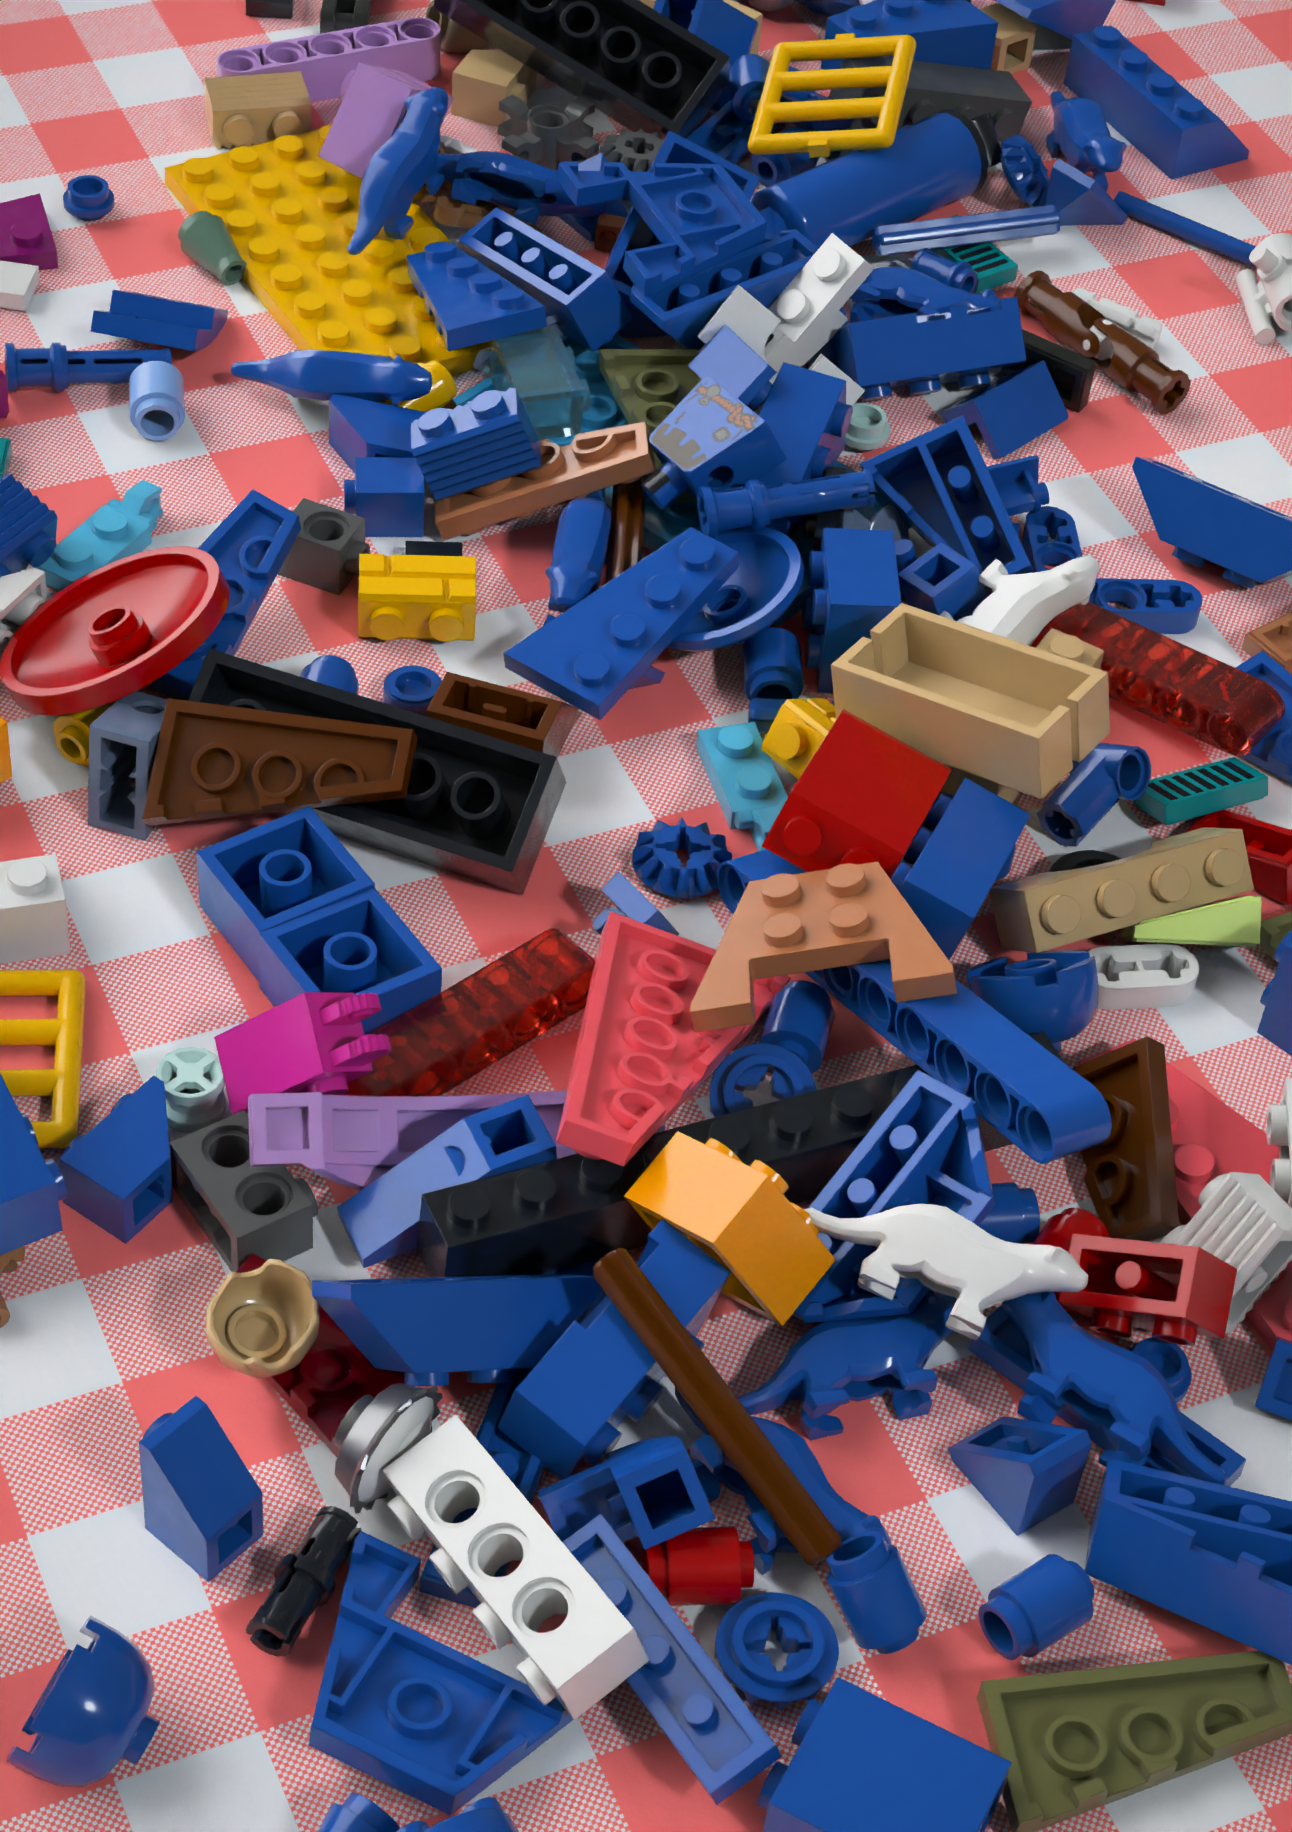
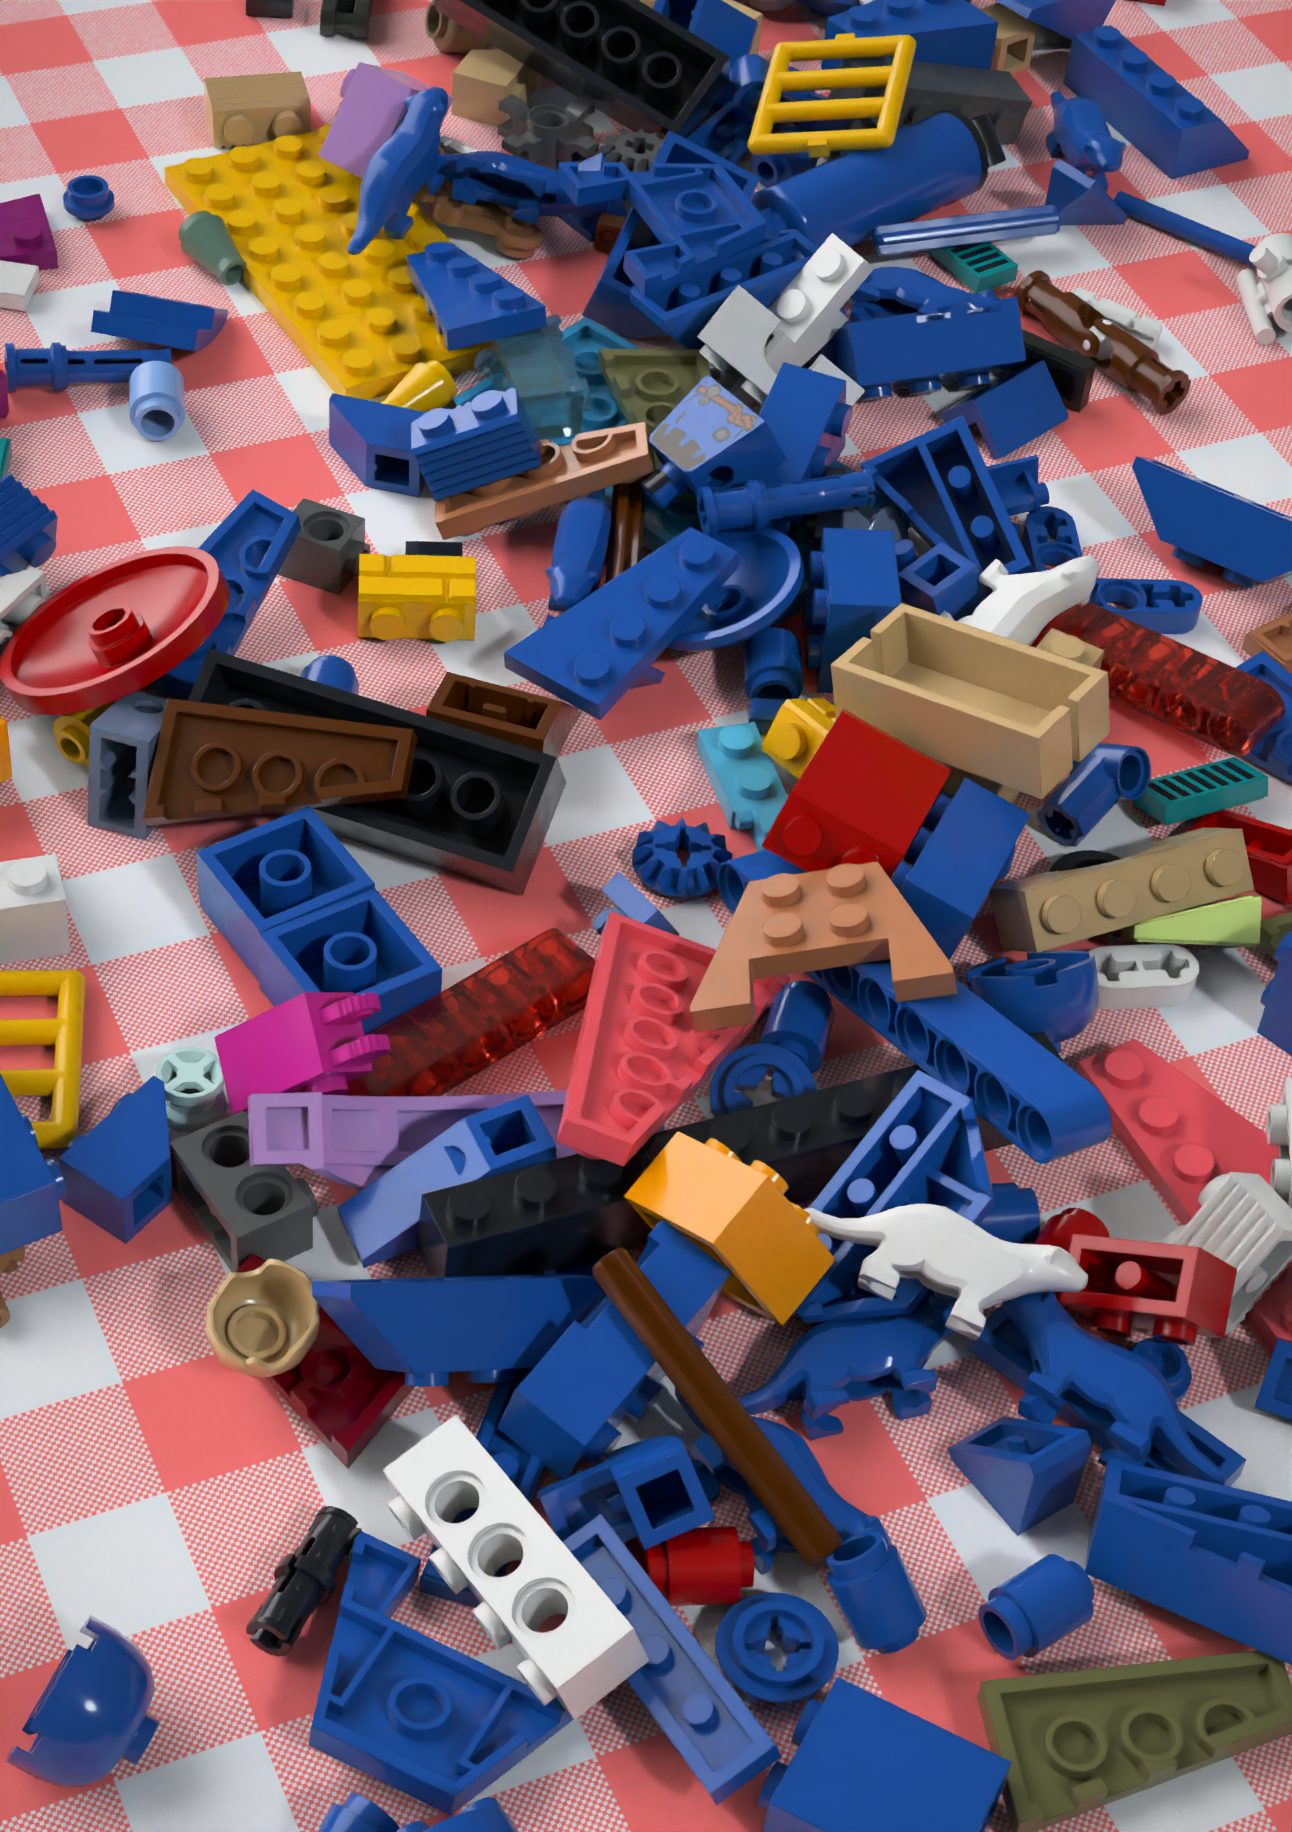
medium azure hinge [36,480,163,591] -> none
blue slope [139,1396,263,1582] -> none
lavender beam [217,17,441,103] -> none
blue animal [231,350,432,406] -> none
flat silver piece [334,1383,443,1513] -> none
blue brick [344,457,425,537] -> none
blue tile [383,665,442,716] -> none
blue brick [458,207,633,352] -> none
slope [688,324,777,412] -> none
light aqua plate [845,403,891,452] -> none
blue pin [910,248,977,293] -> none
blue gear [1000,134,1050,207] -> none
reddish brown wing [1072,1036,1179,1242] -> none

